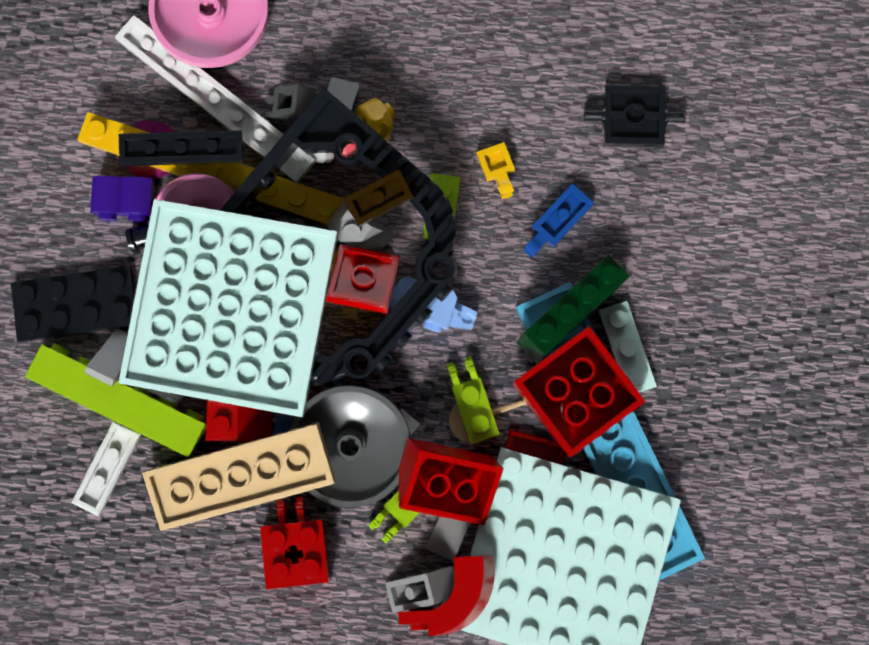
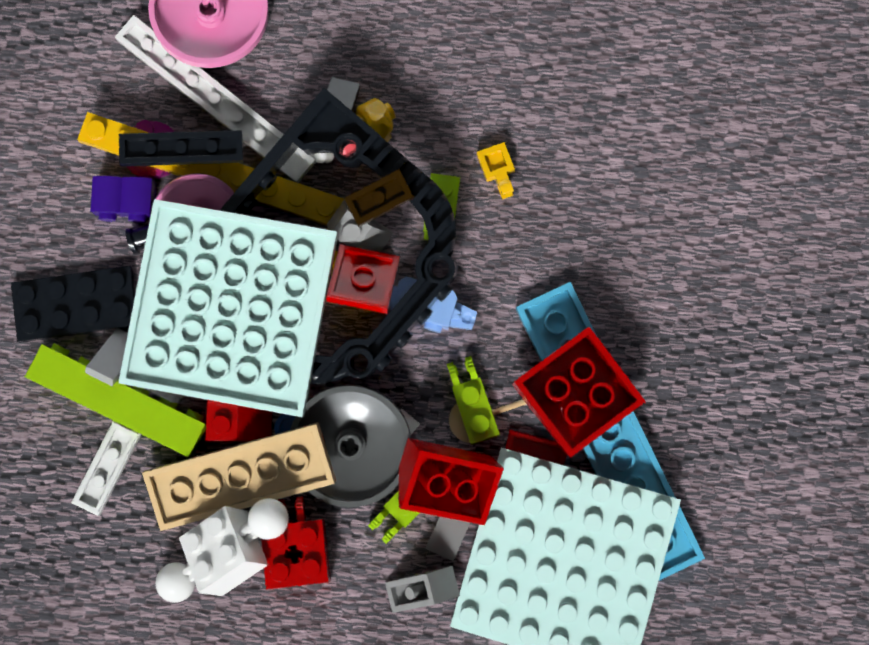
dark grey brick [264,84,318,125] -> none
red arch [398,556,495,636] -> none
dark green arch [517,255,630,364] -> none
blue plate [523,183,594,258] -> none
black plate [583,85,686,147] -> none
light aqua plate [598,301,657,393] -> none
none -> white brick [155,498,289,603]

